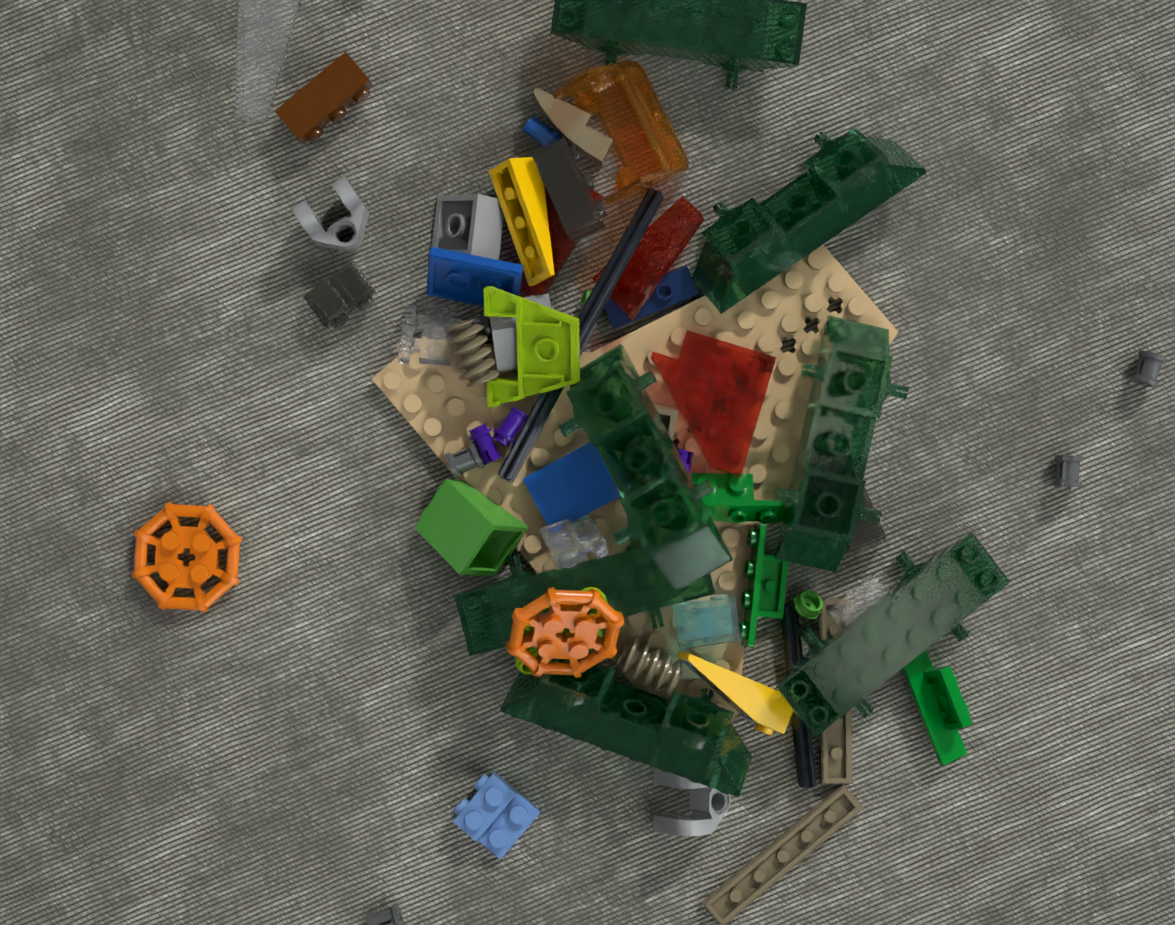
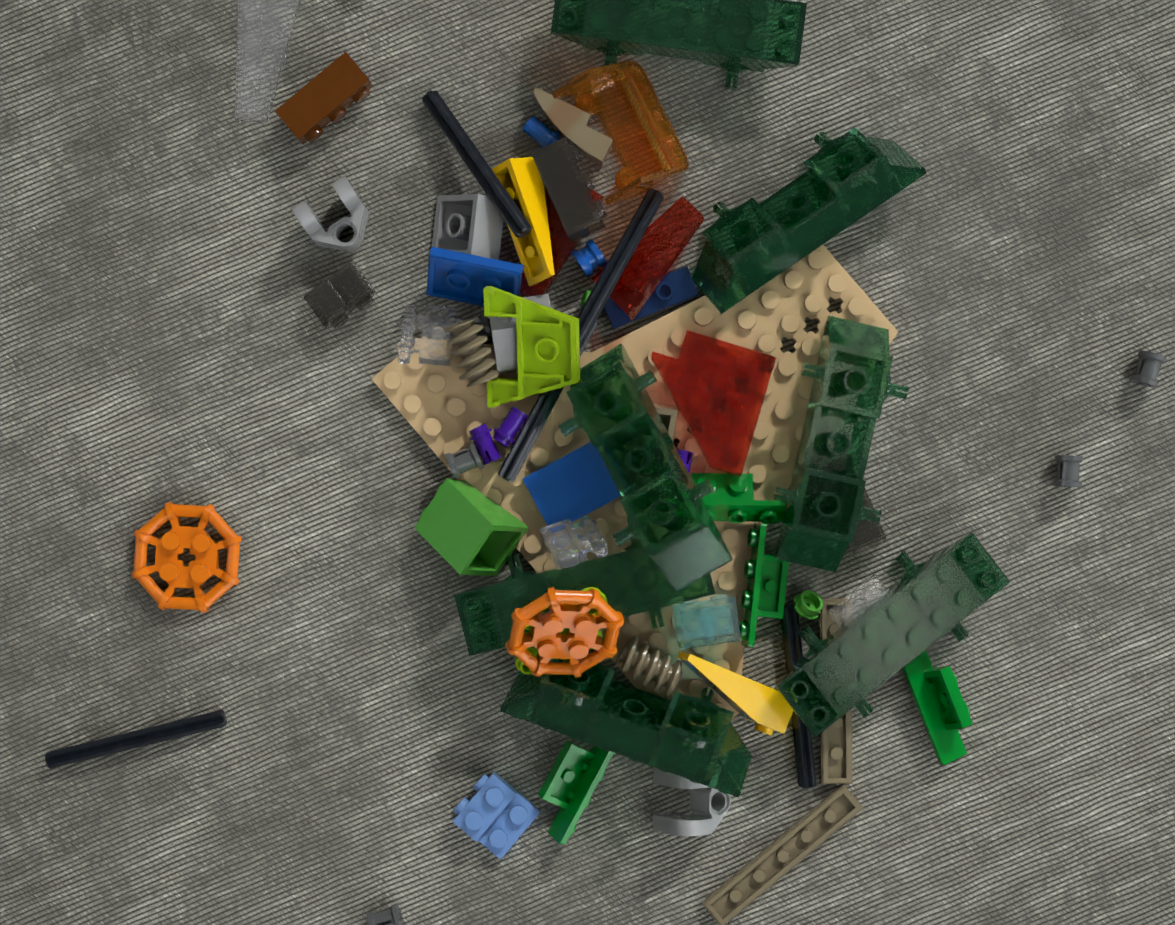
none -> black axle [45,710,227,769]
none -> black axle [422,90,532,238]
none -> green bracket [538,724,622,845]
none -> blue wheel [570,239,607,278]

